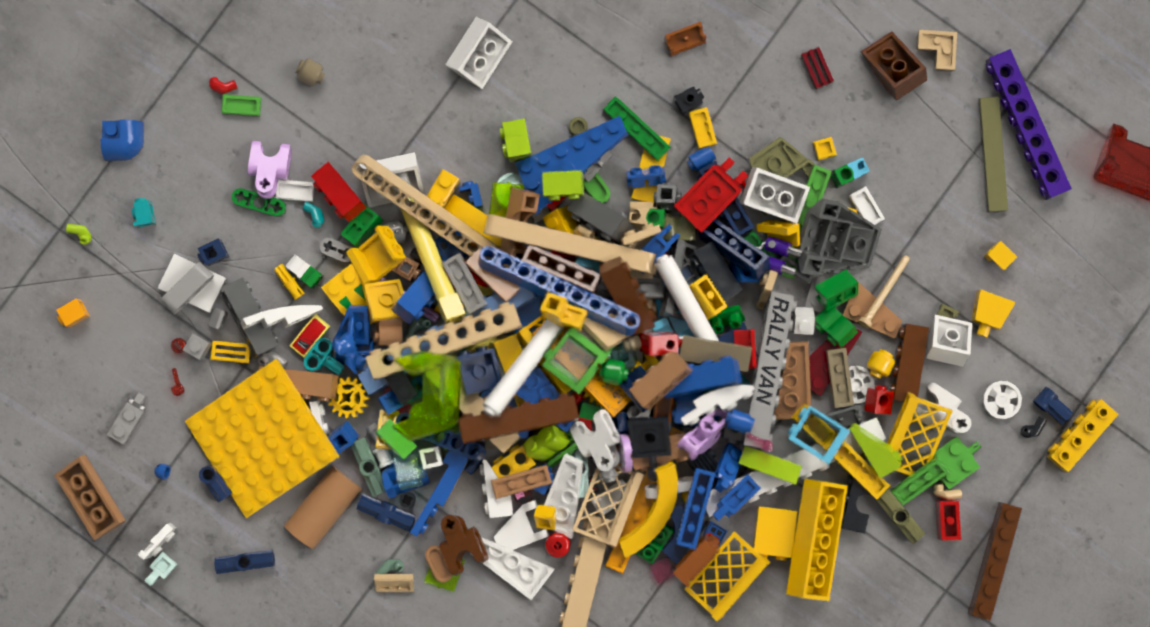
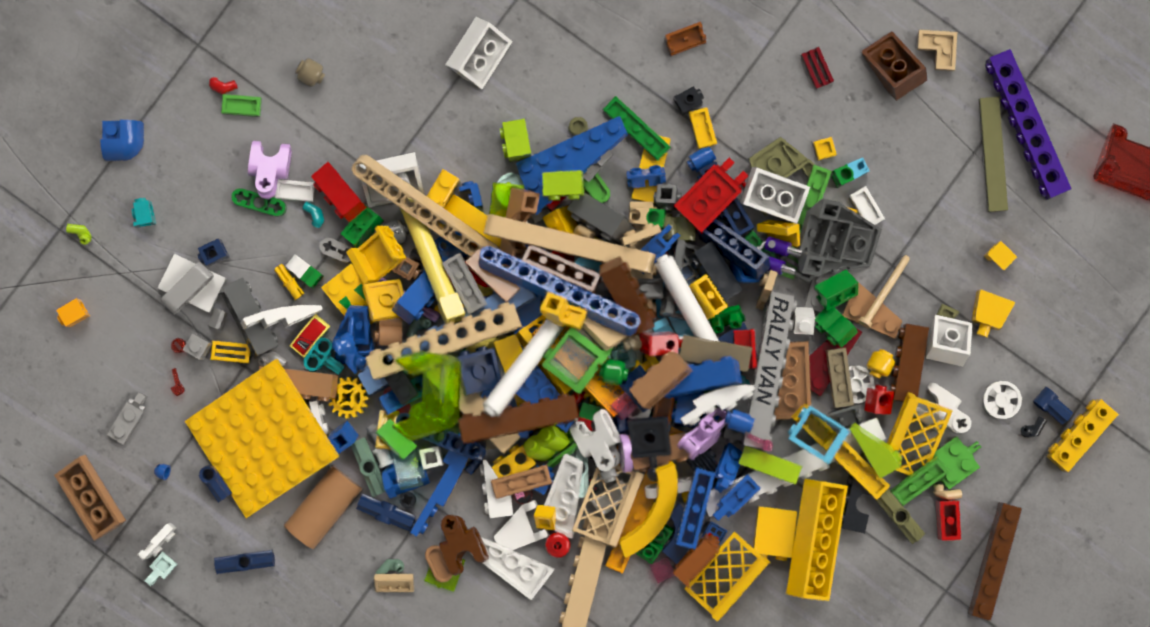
none -> clear pink plate [610,393,637,420]

